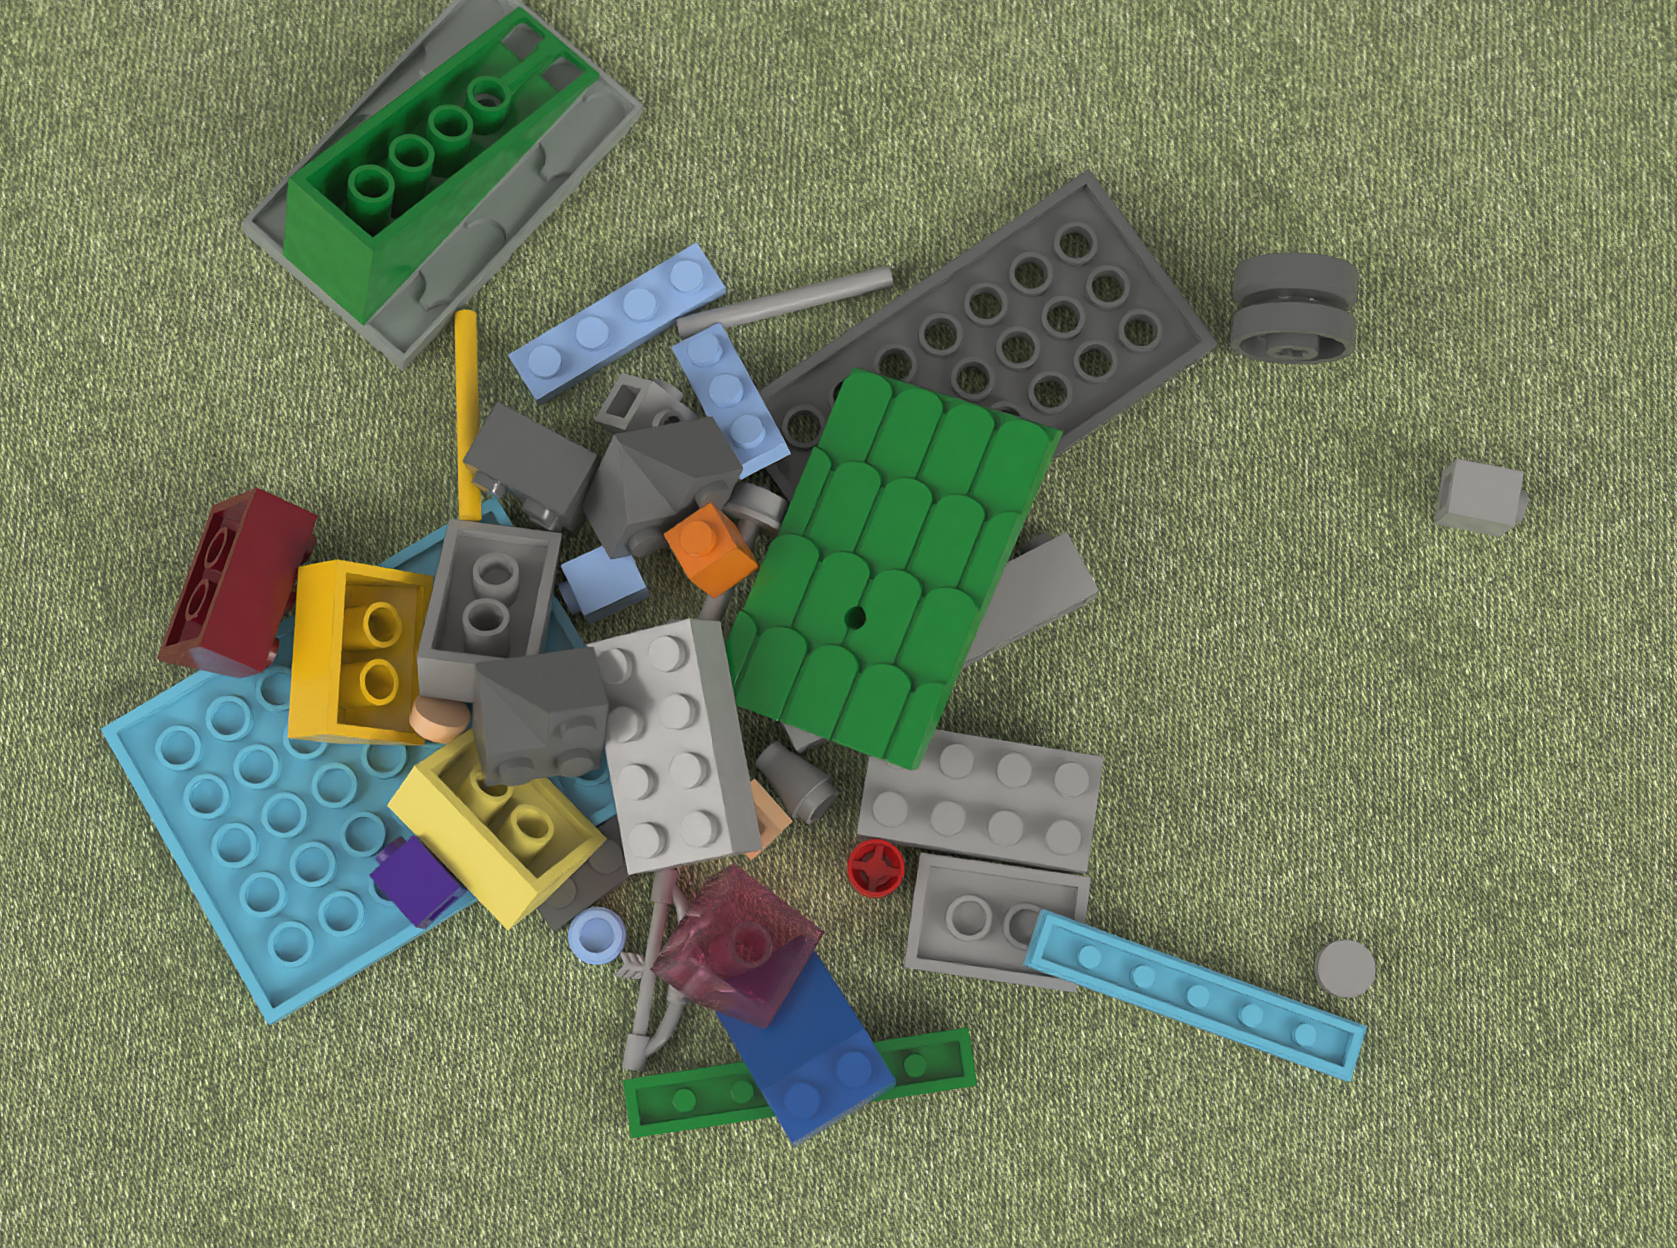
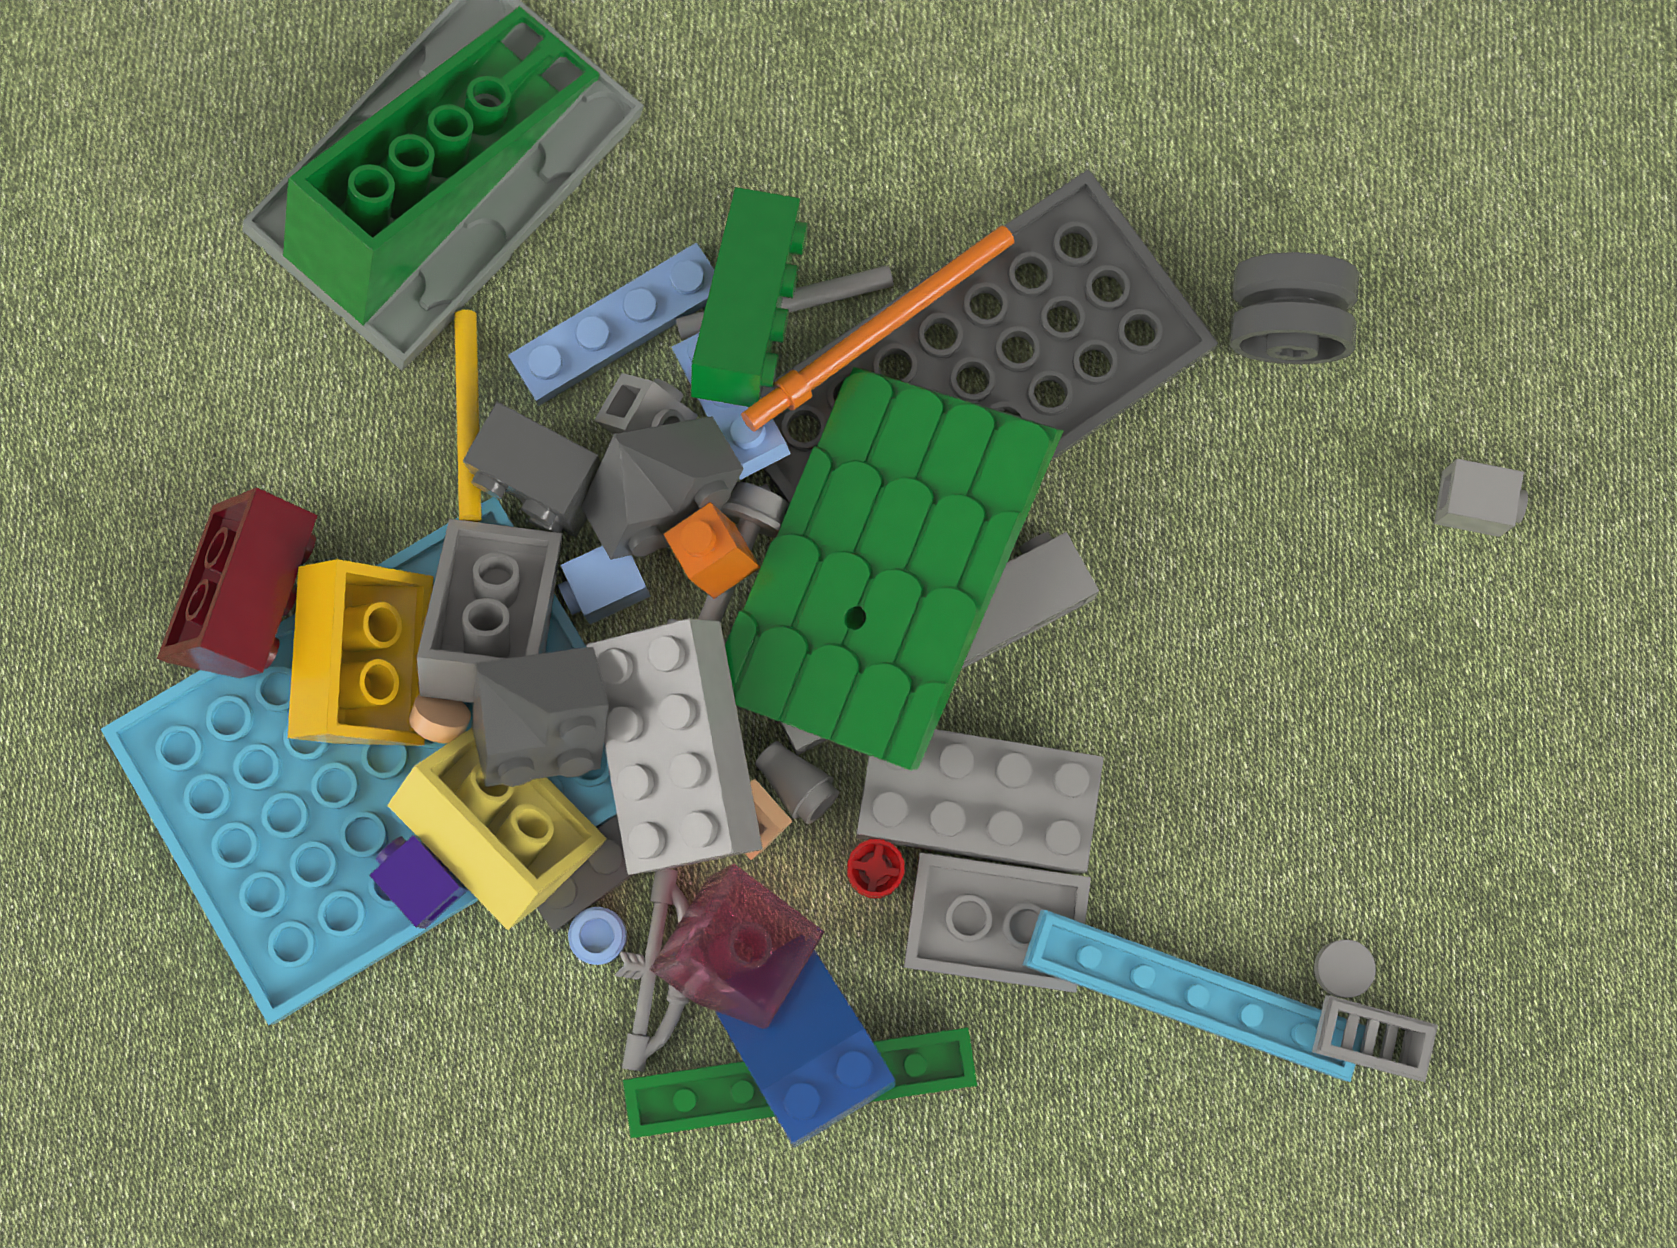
none -> green brick [691,187,808,407]
none -> orange bar [741,225,1014,432]
none -> light grey slope [1312,995,1438,1082]

